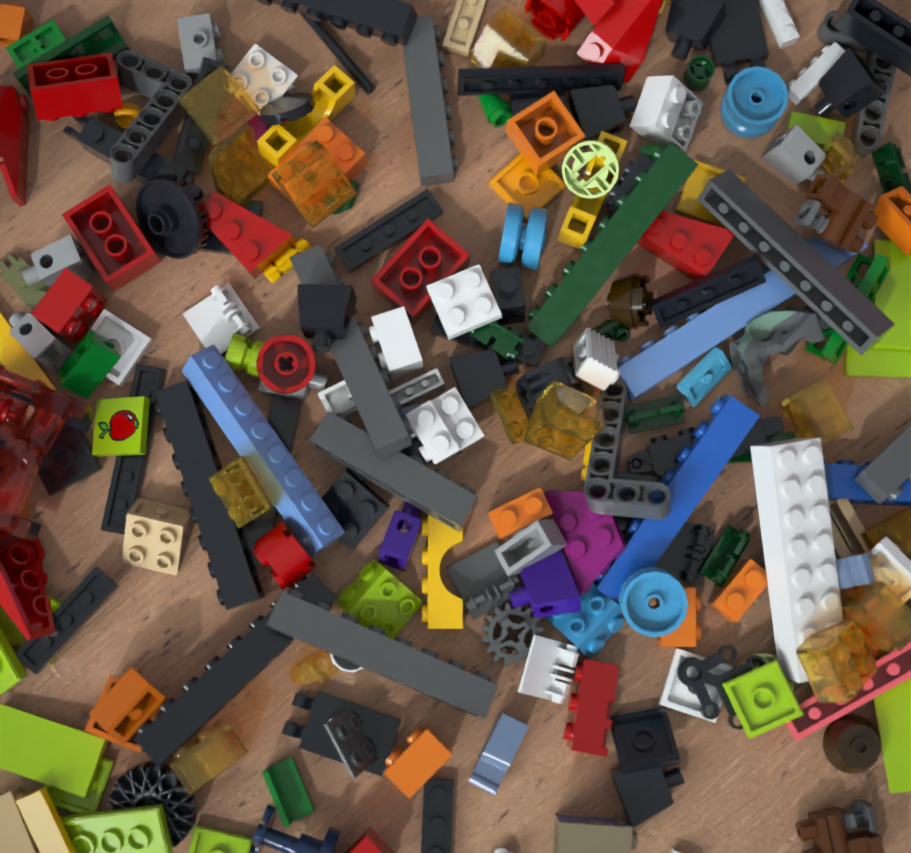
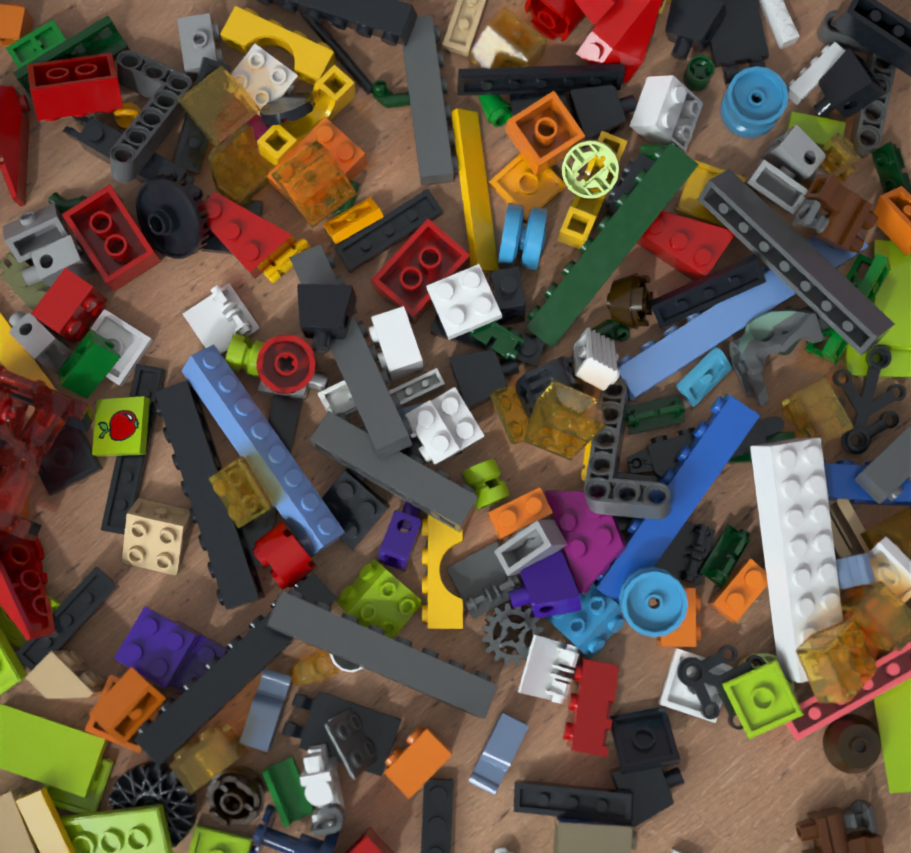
none -> light grey brick [3,203,70,263]
none -> tan slope [25,650,105,699]
none -> dark green arm [48,192,88,214]
none -> dark purple bracket [114,606,229,693]
none -> dark brown cone [206,766,264,826]
none -> yellow arch [220,6,336,87]
none -> sand blue piece [239,668,293,752]
none -> white hips [300,744,346,836]
none -> light orange plate [323,197,384,244]
none -> dark green arm [371,80,410,108]
none -> yellow tile [451,108,499,273]
none -> lime wheel [462,458,511,510]
none -> black plate [514,780,634,825]
none -> light grey brick [745,159,808,215]
none -> black plant [825,346,906,454]

